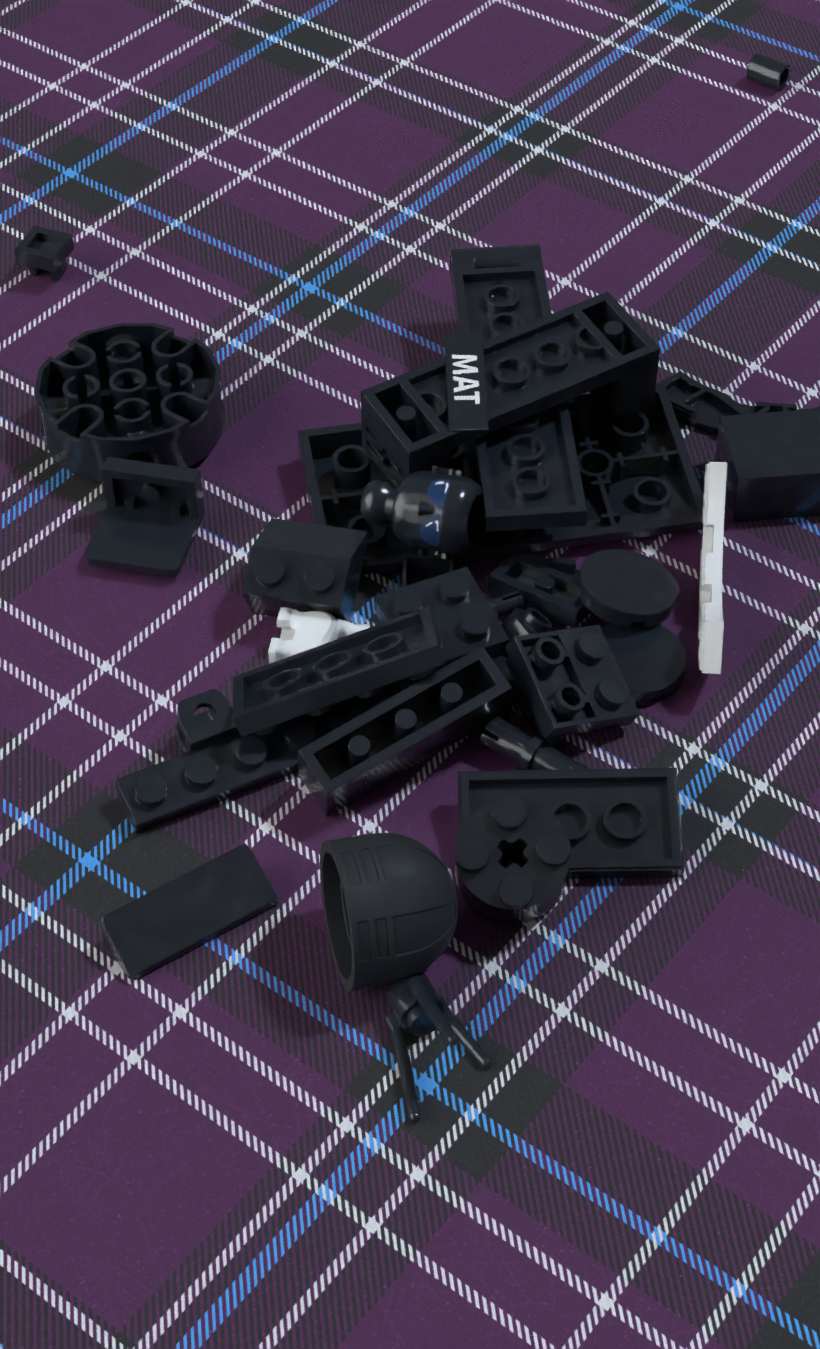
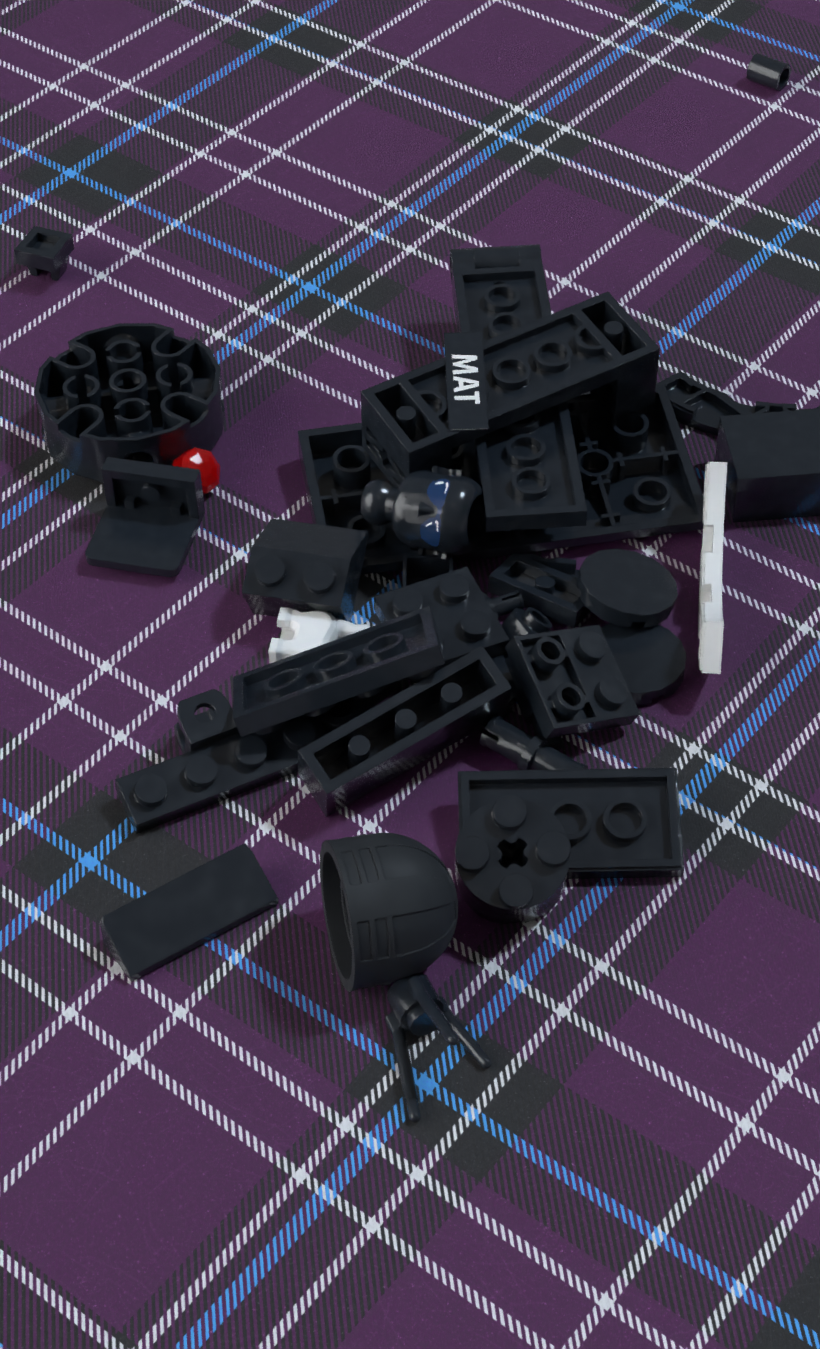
none -> red tile [173,447,220,495]

